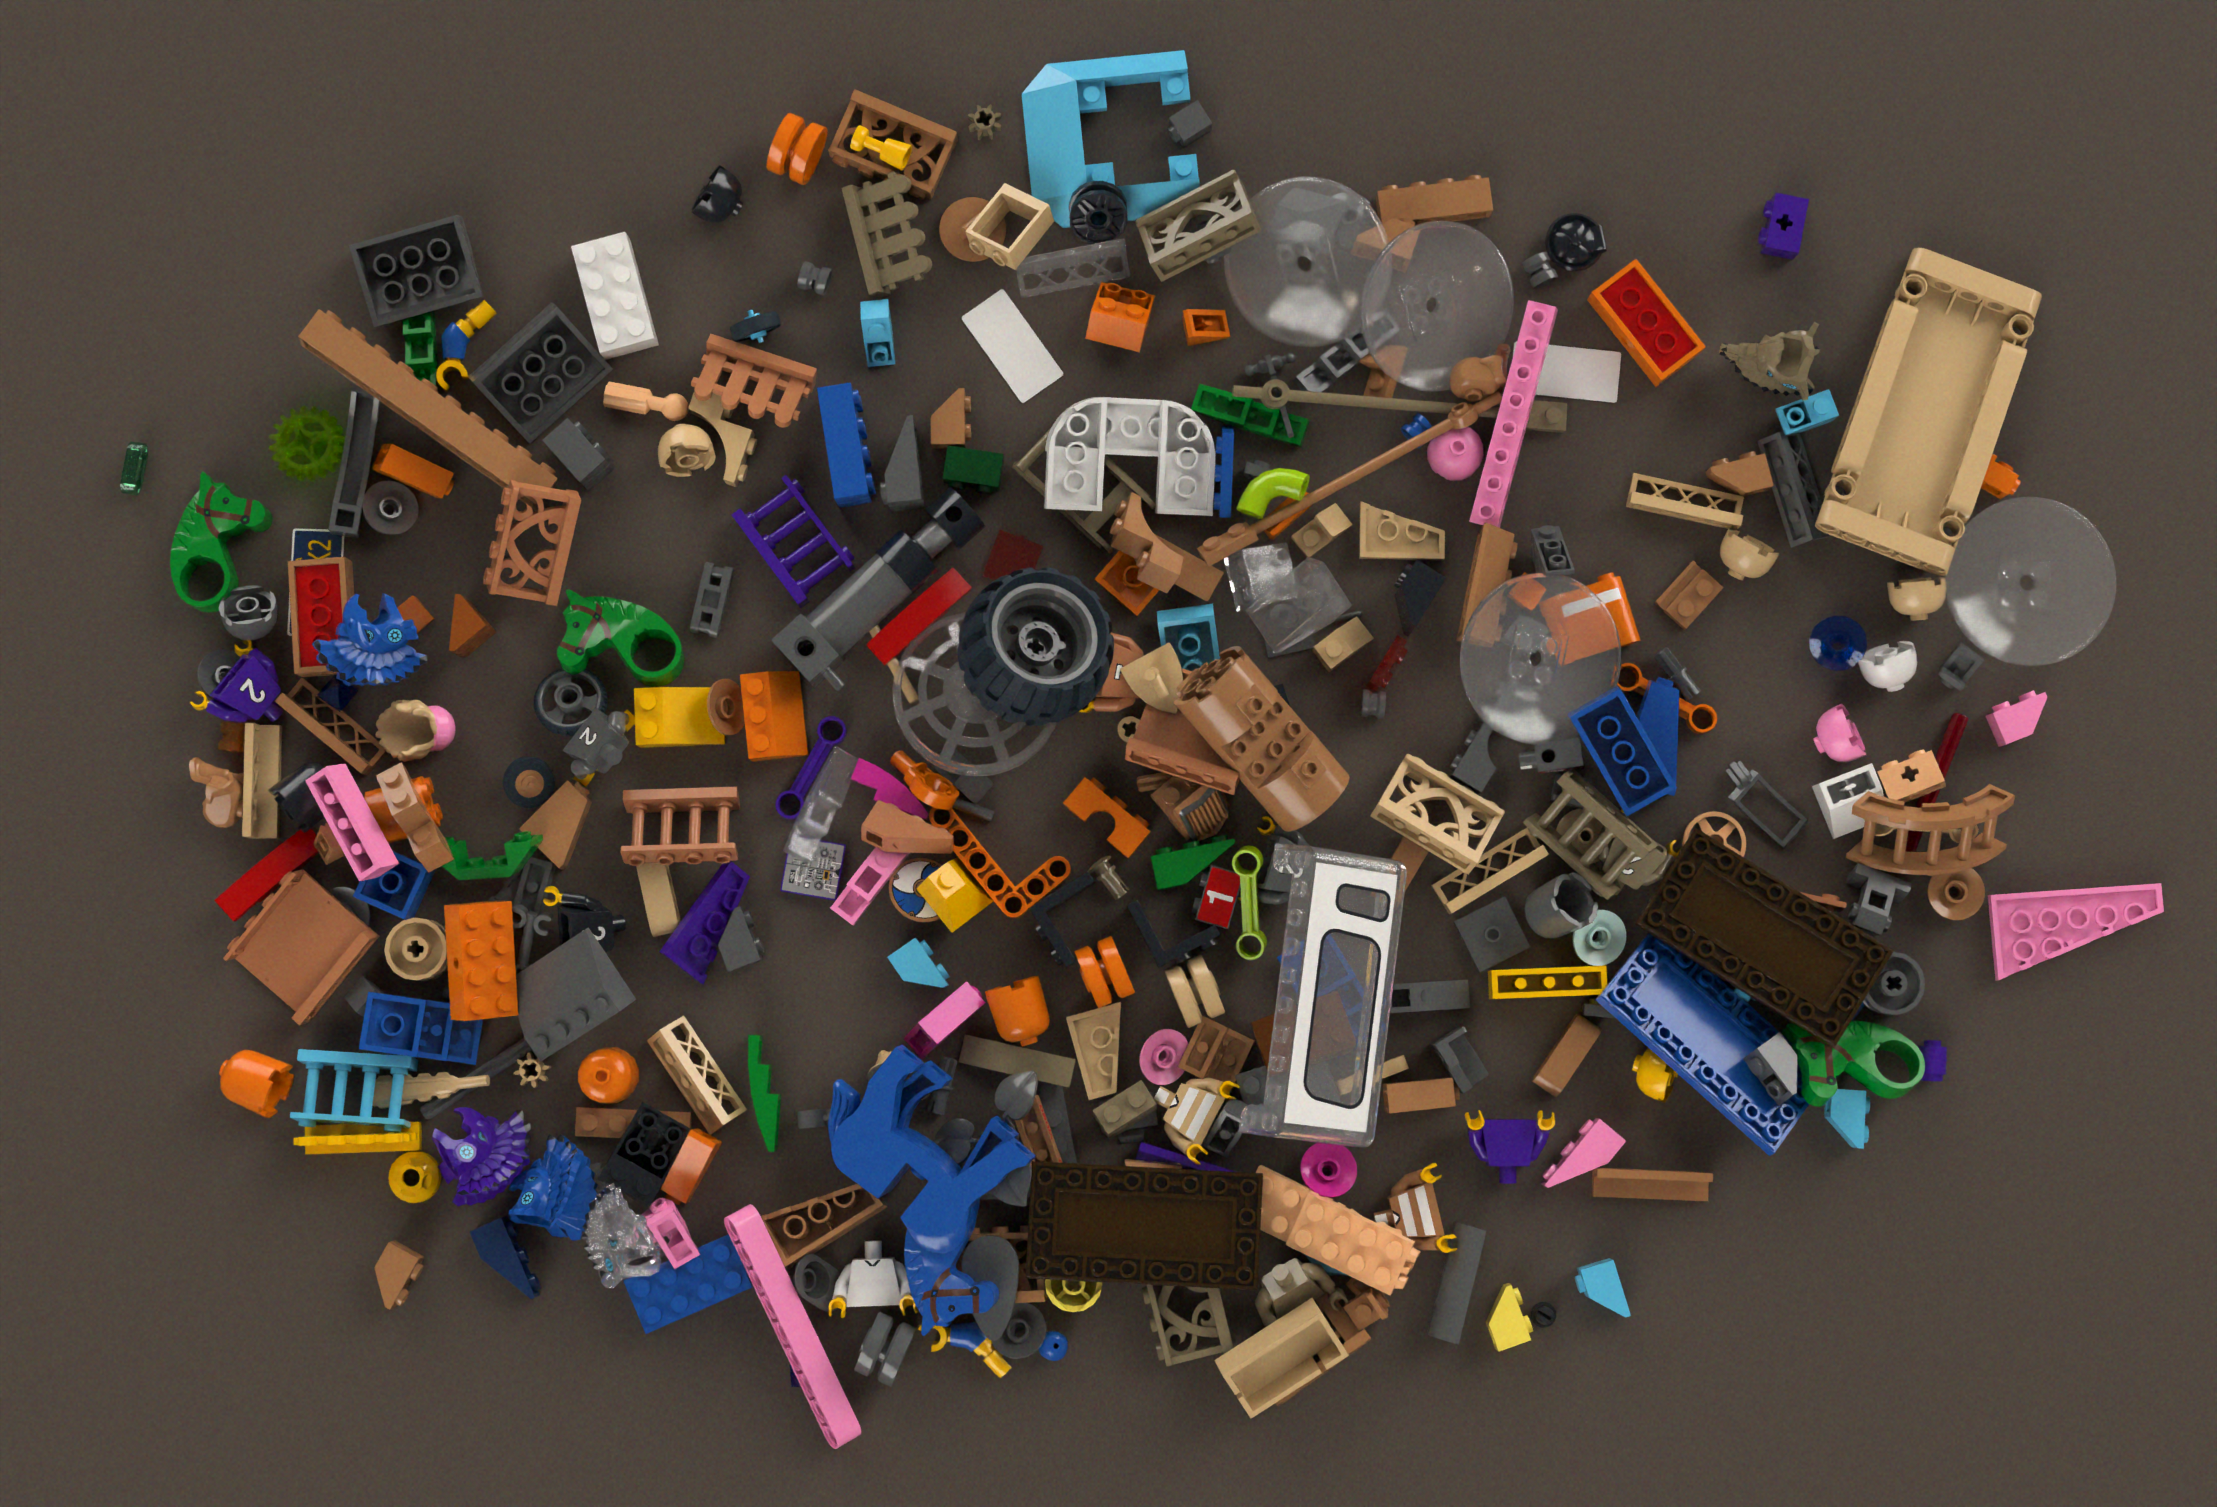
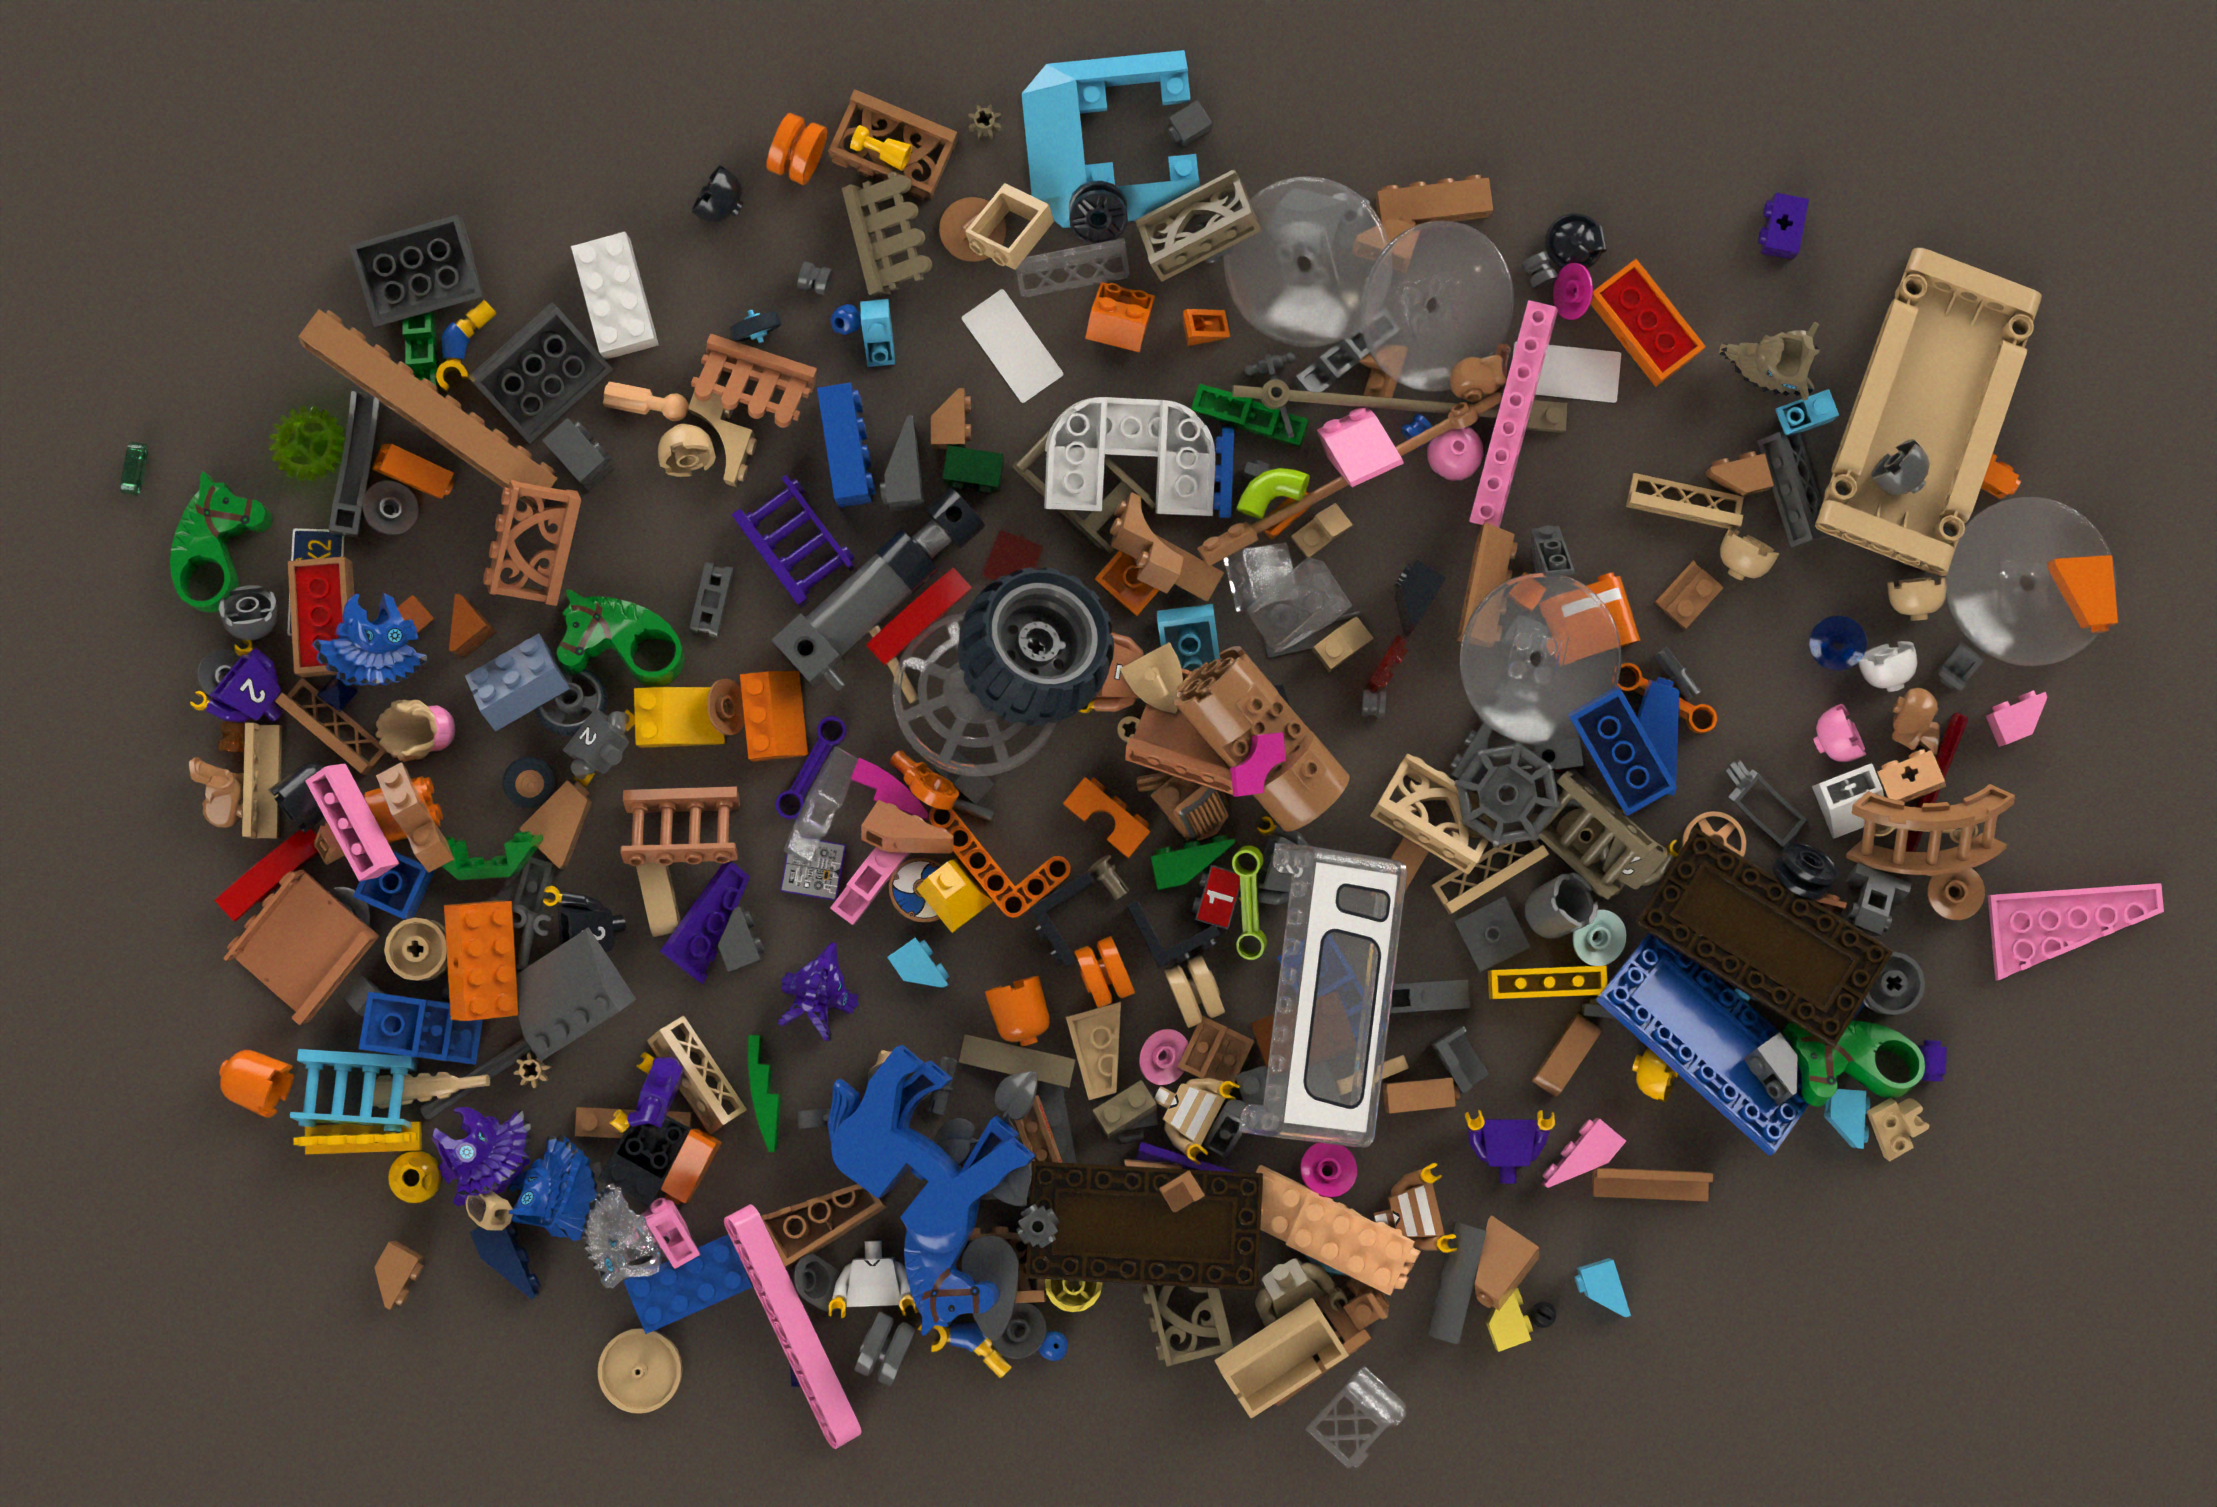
orange cylinder [578,1047,639,1104] -> none
slope [904,981,986,1060] -> none
tan wing [1359,502,1445,560] -> none
none -> sand blue piece [465,633,570,732]
none -> tan rock [466,1191,513,1230]
none -> tan piece [598,1328,683,1413]
none -> dark purple torso [609,1052,683,1132]
none -> dark purple piece [777,942,859,1041]
none -> blue piece [831,304,861,335]
none -> dark grey brick [1016,1204,1060,1248]
none -> medium nougat panel [1159,1170,1205,1212]
none -> dark pink tile [1230,732,1286,797]
none -> clear piece [1306,1366,1407,1469]
none -> bright pink slope [1317,407,1404,487]
none -> dark grey plate [1454,742,1562,848]
none -> medium nougat slope [1475,1215,1539,1311]
none -> dark pink dish [1553,263,1593,320]
none -> black wheel [1773,842,1839,899]
none -> tan plate [1866,1098,1929,1161]
none -> dark grey cylinder [1871,439,1930,495]
none -> medium nougat head [1892,688,1940,755]
none -> orange slope [2047,555,2118,633]

